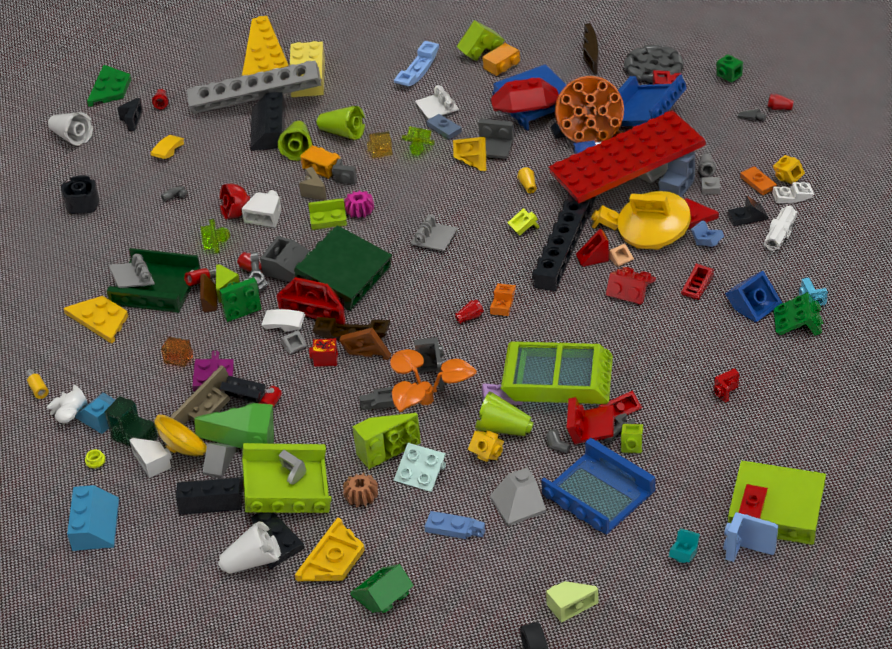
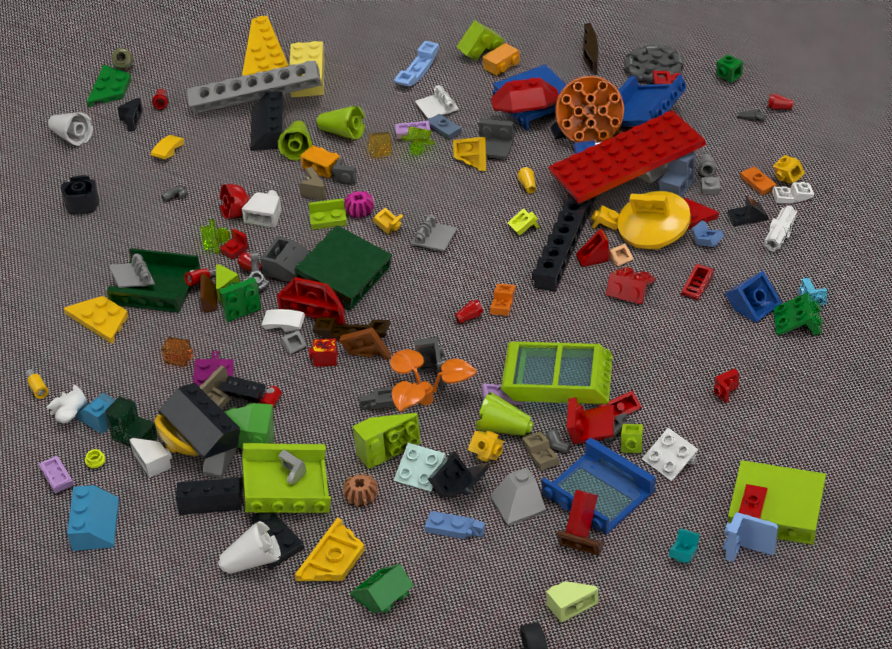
none -> lavender plate [39,456,74,493]
none -> olive head [111,48,133,71]
none -> black slope [159,382,240,459]
none -> red bracket [220,229,249,260]
none -> yellow bracket [372,208,403,234]
none -> lavender plate [395,121,431,139]
none -> black bracket [428,452,489,498]
none -> dark tan slope [522,431,560,471]
none -> reddish brown slope [557,530,604,556]
none -> red panel [566,489,598,537]
none -> white hinge [642,428,698,481]

